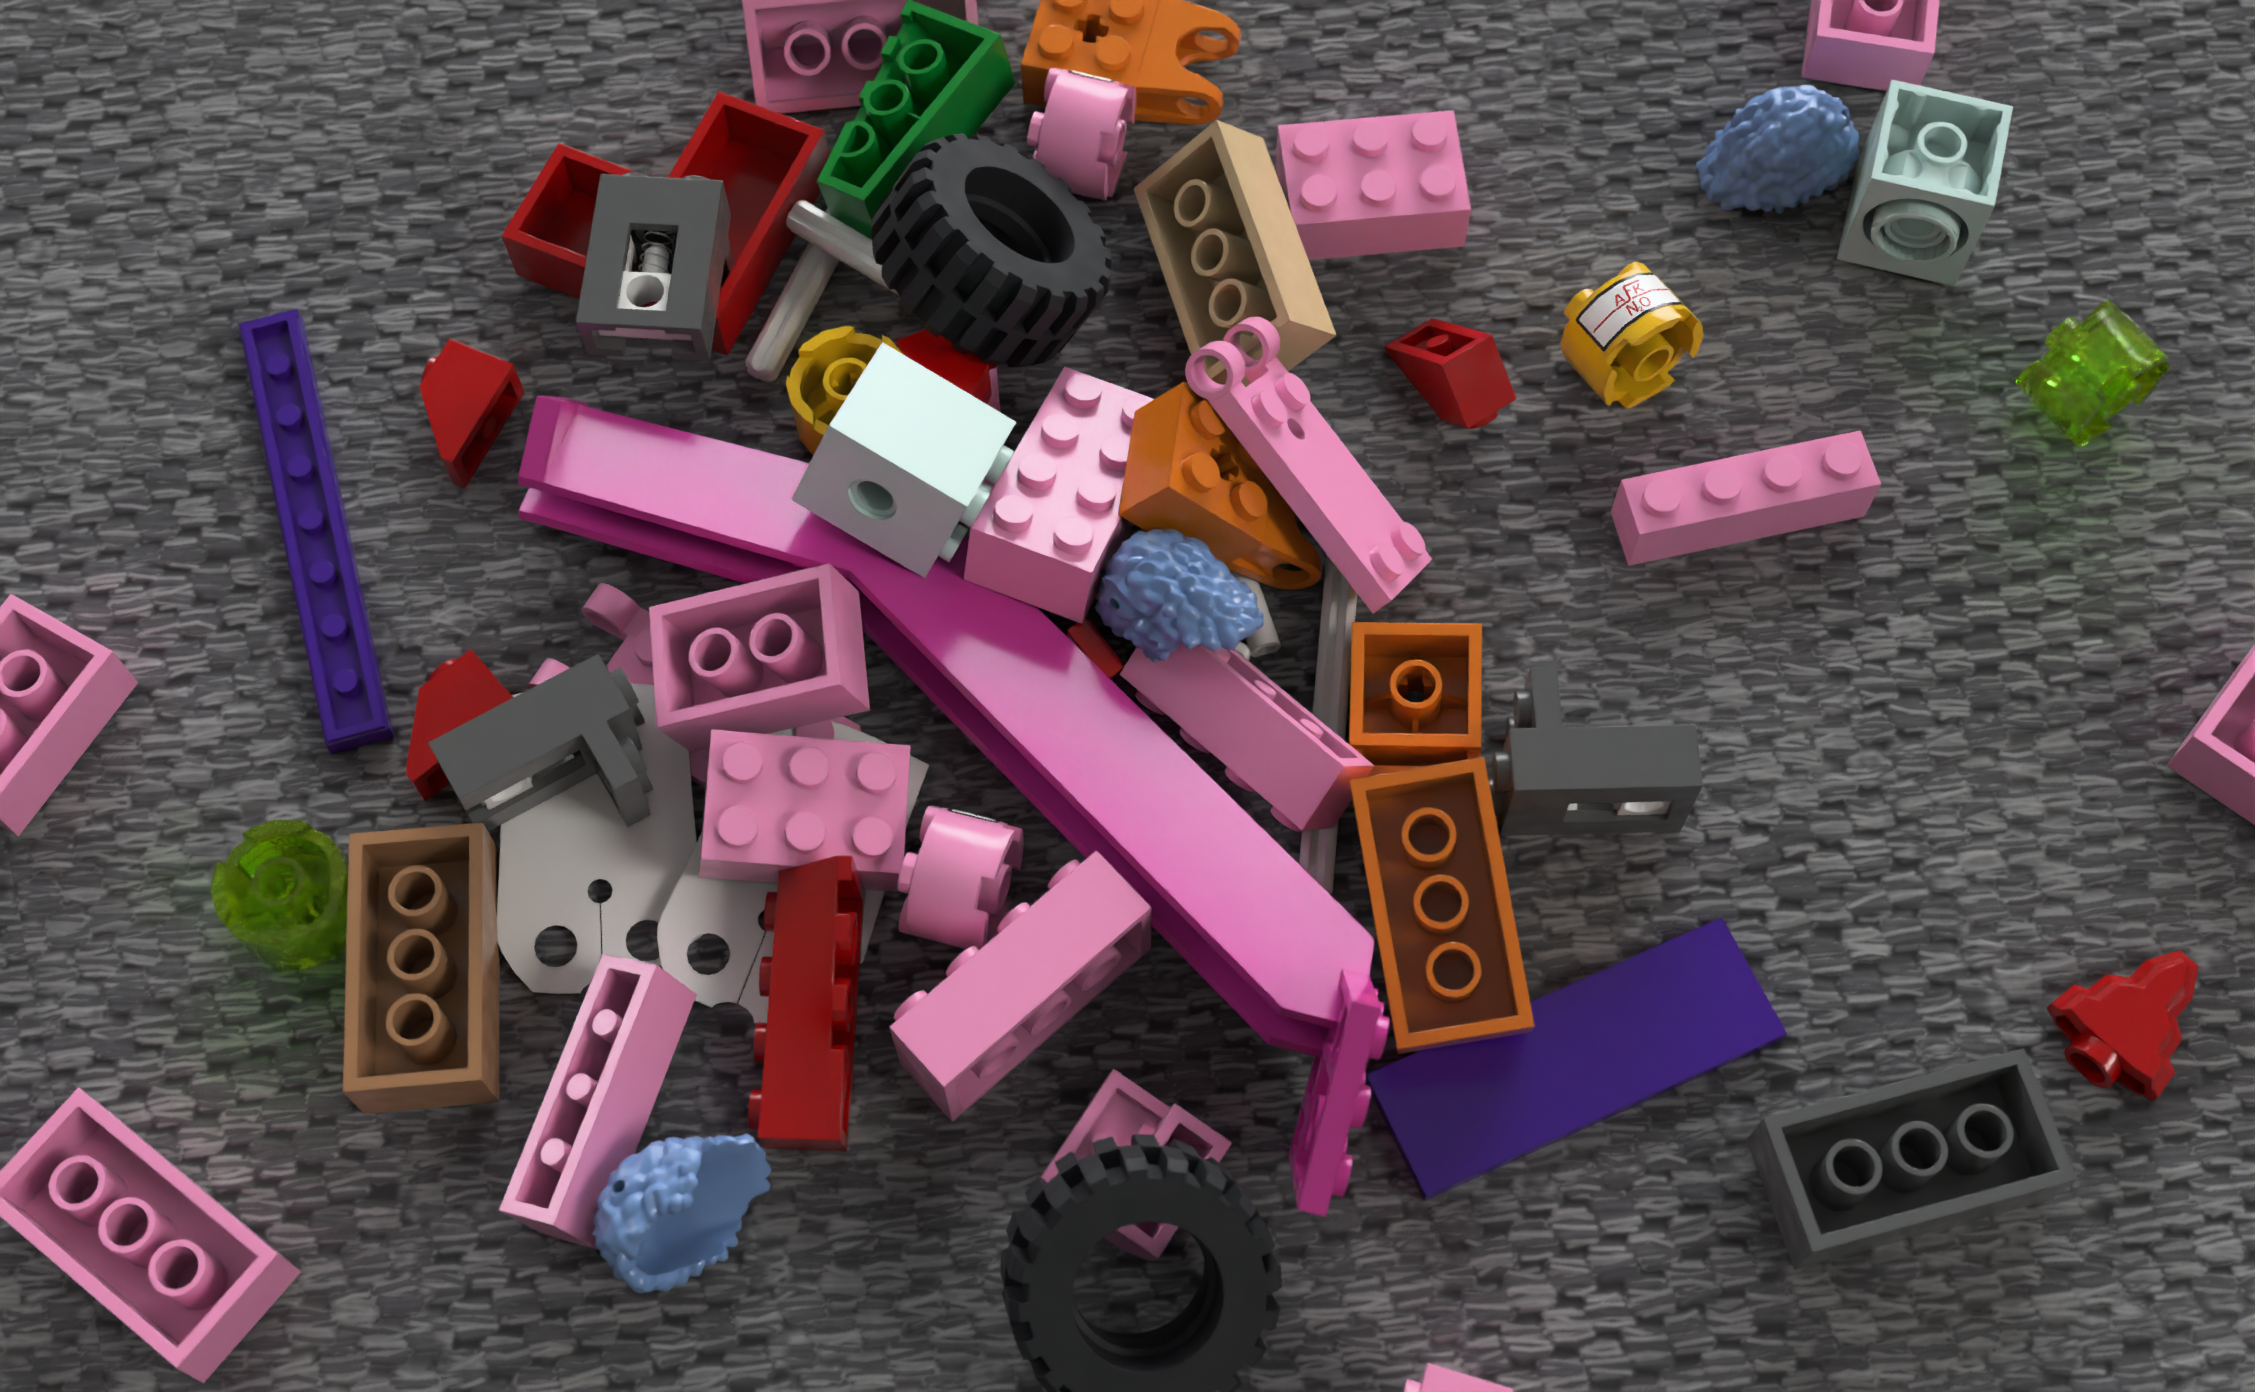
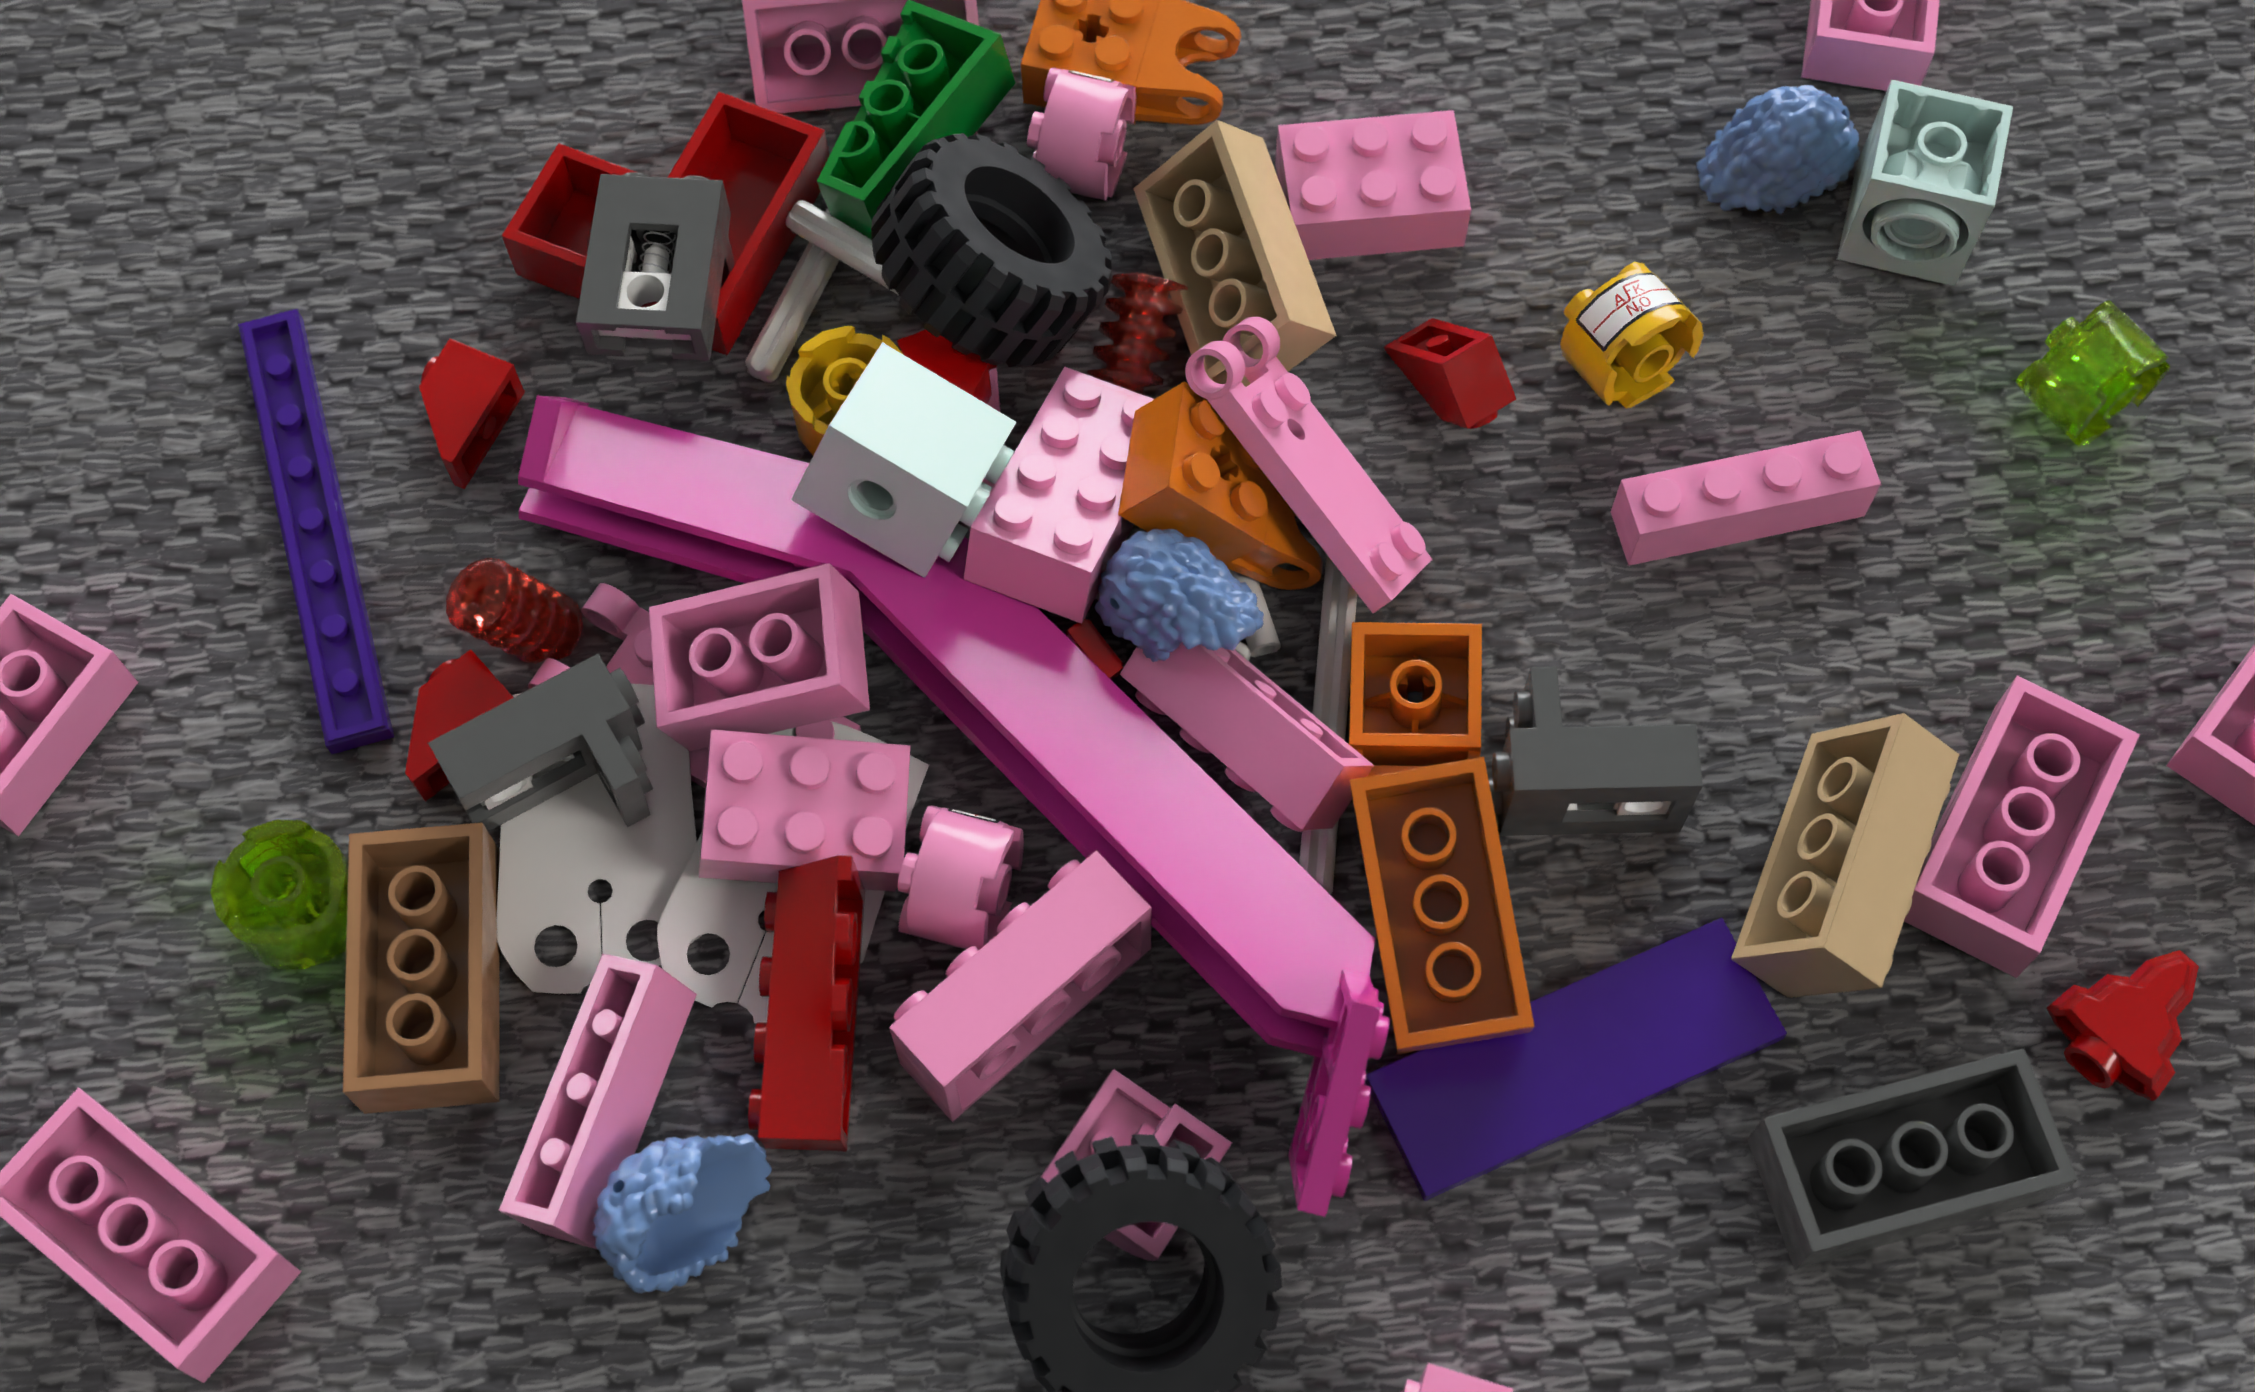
none -> clear red piece [446,558,583,664]
none -> clear red piece [1087,272,1189,398]
none -> tan brick [1731,713,1959,998]
none -> bright pink brick [1904,676,2140,978]

